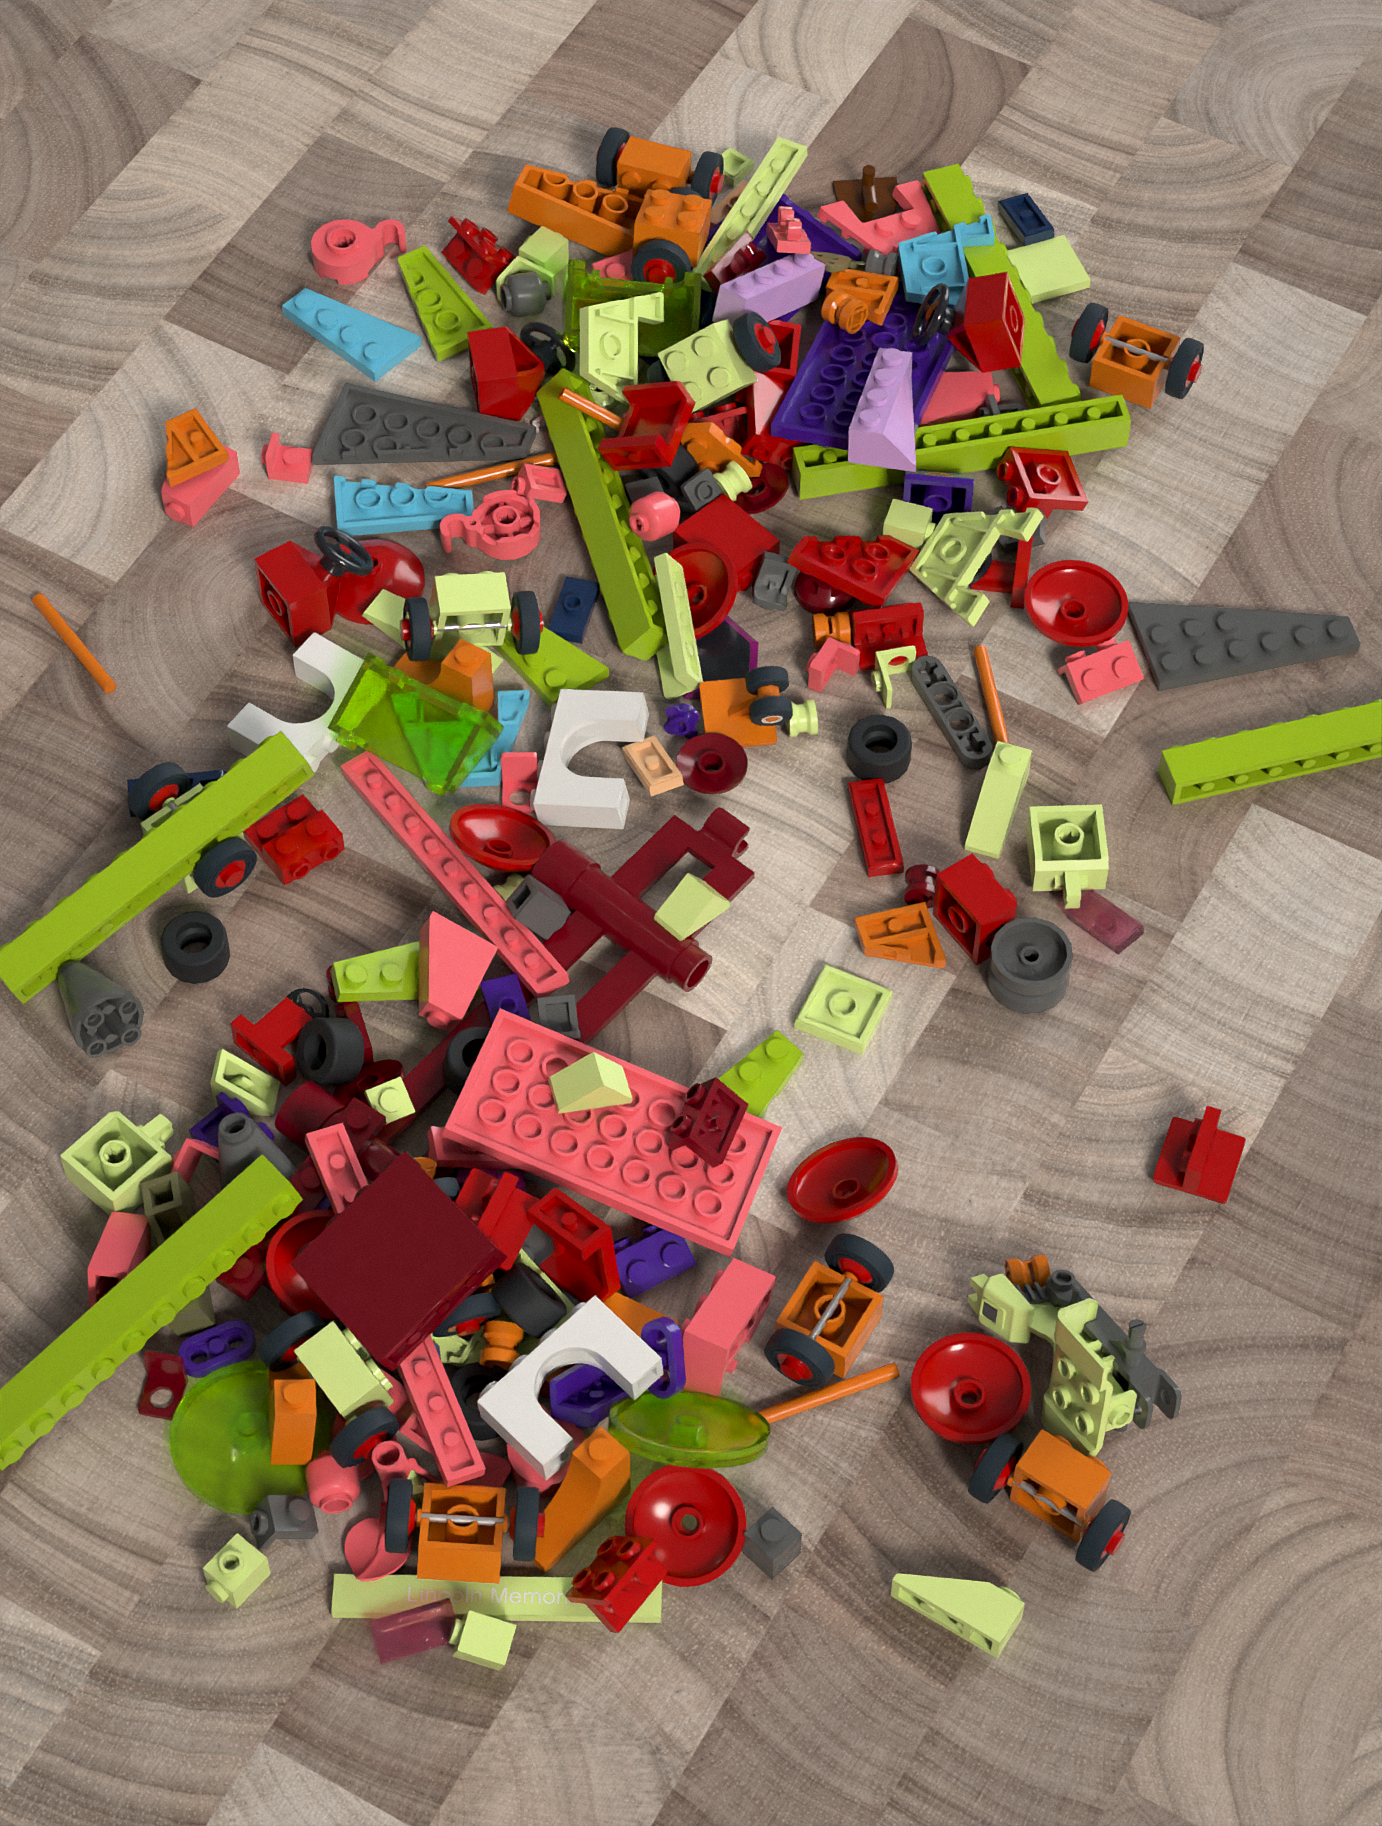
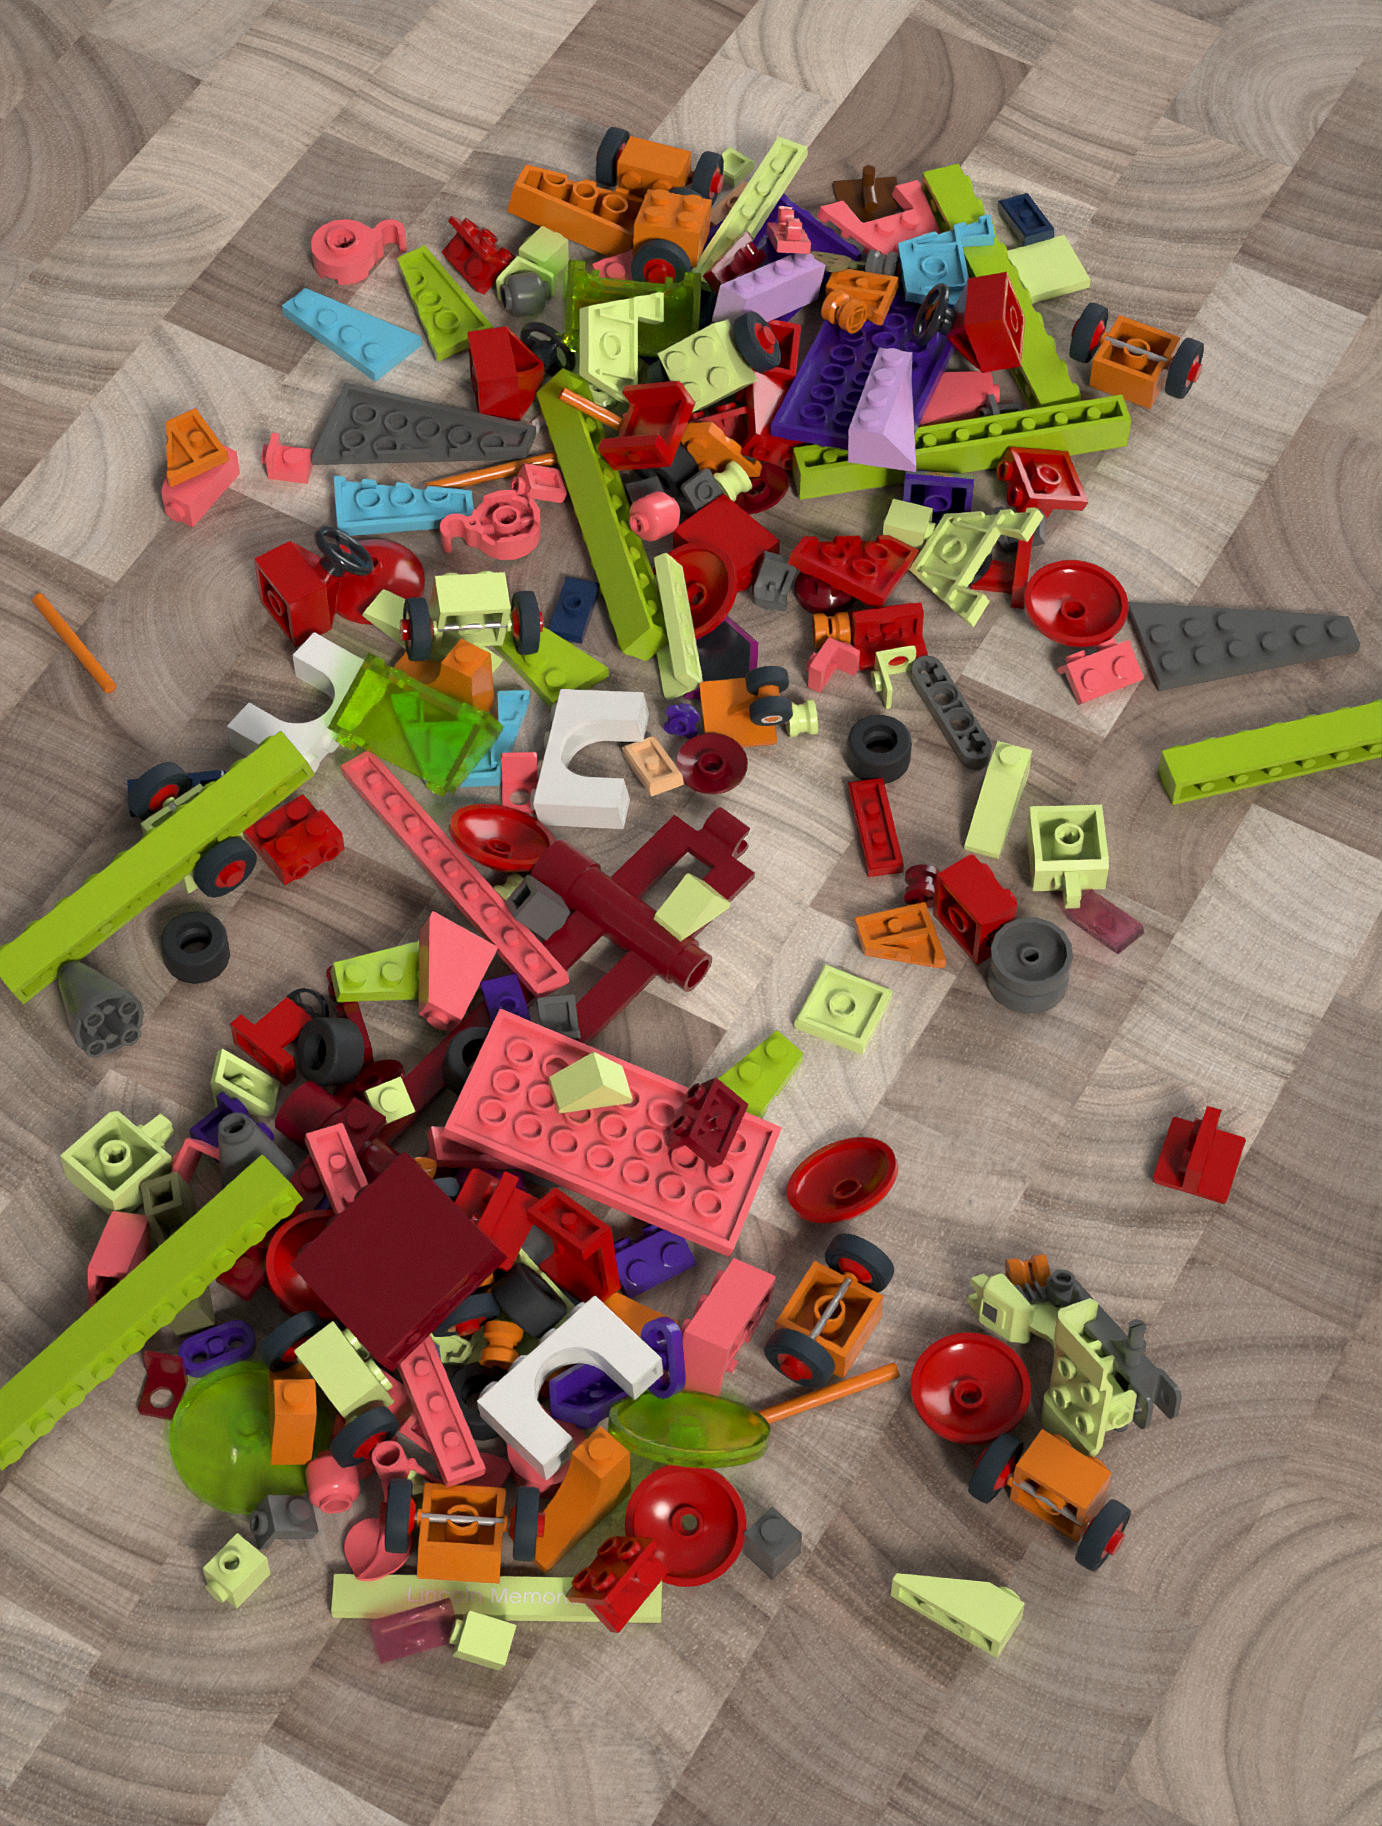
orange bar [973,645,1010,745] -> none

